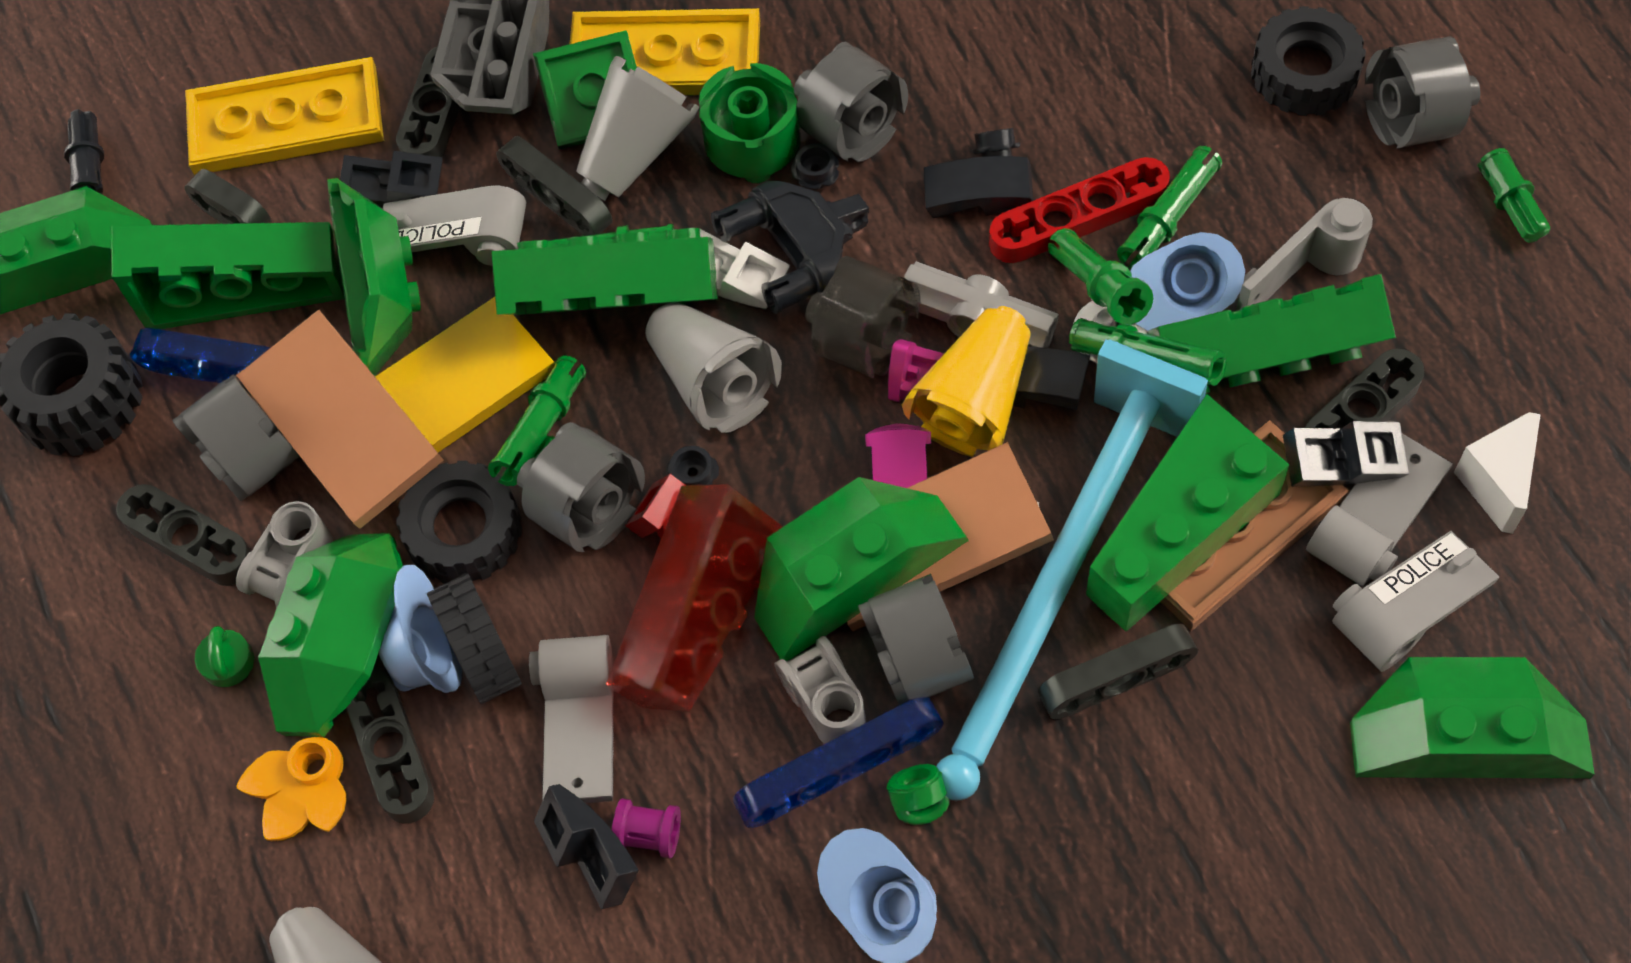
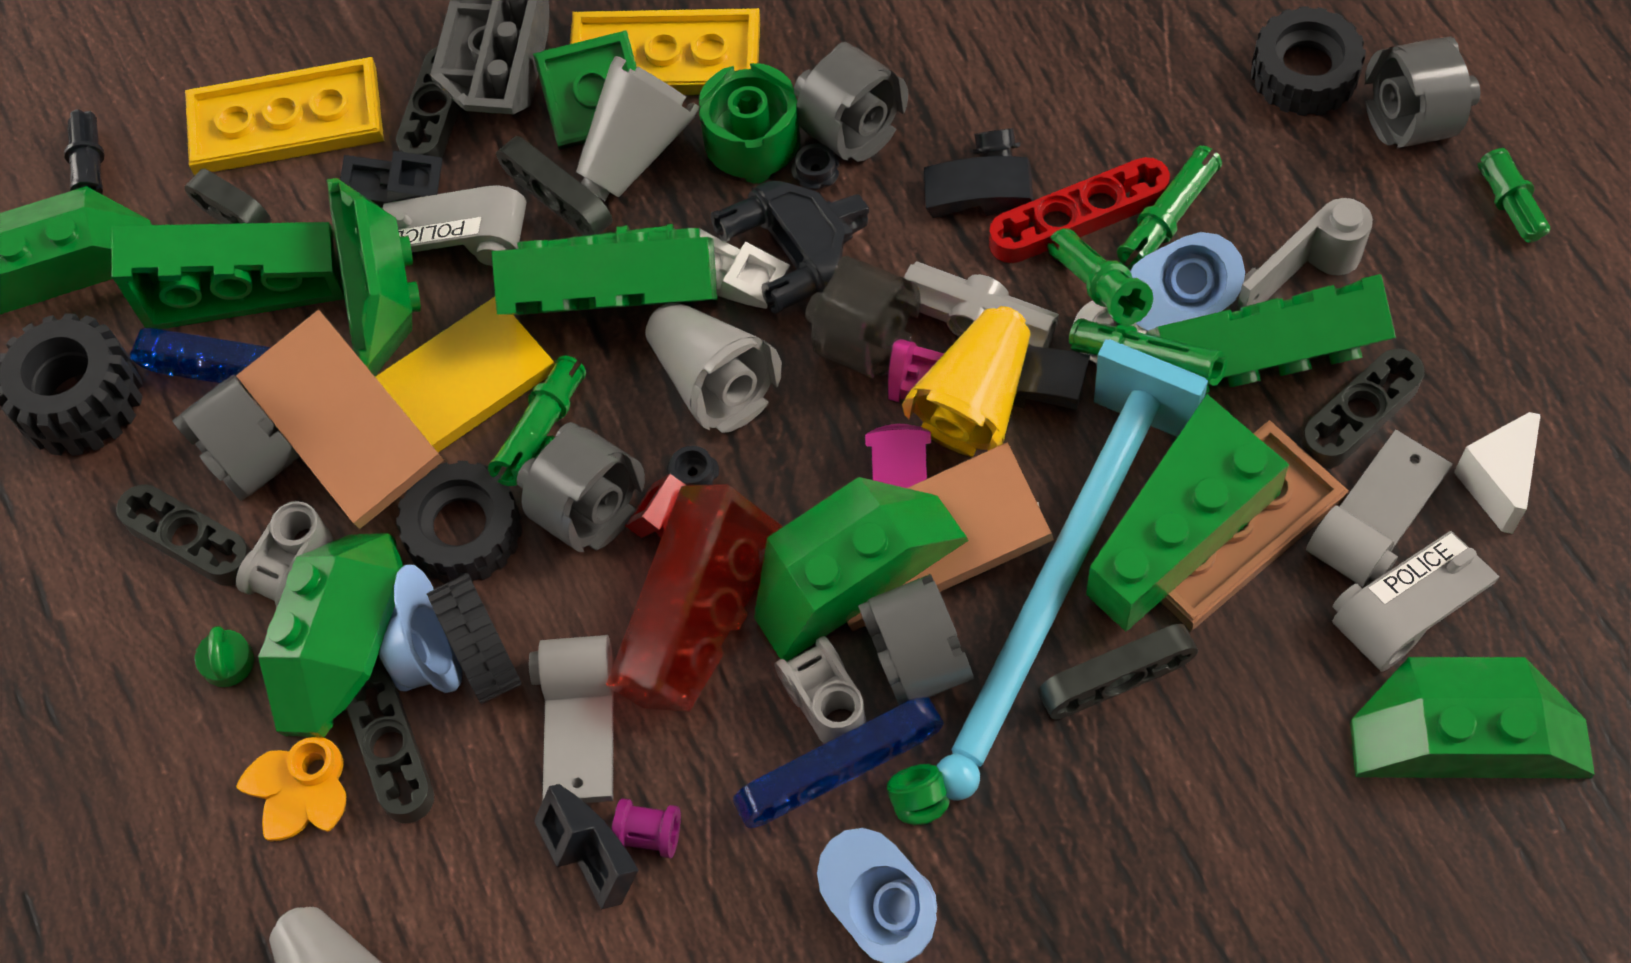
black slope [1282,421,1409,487] -> none

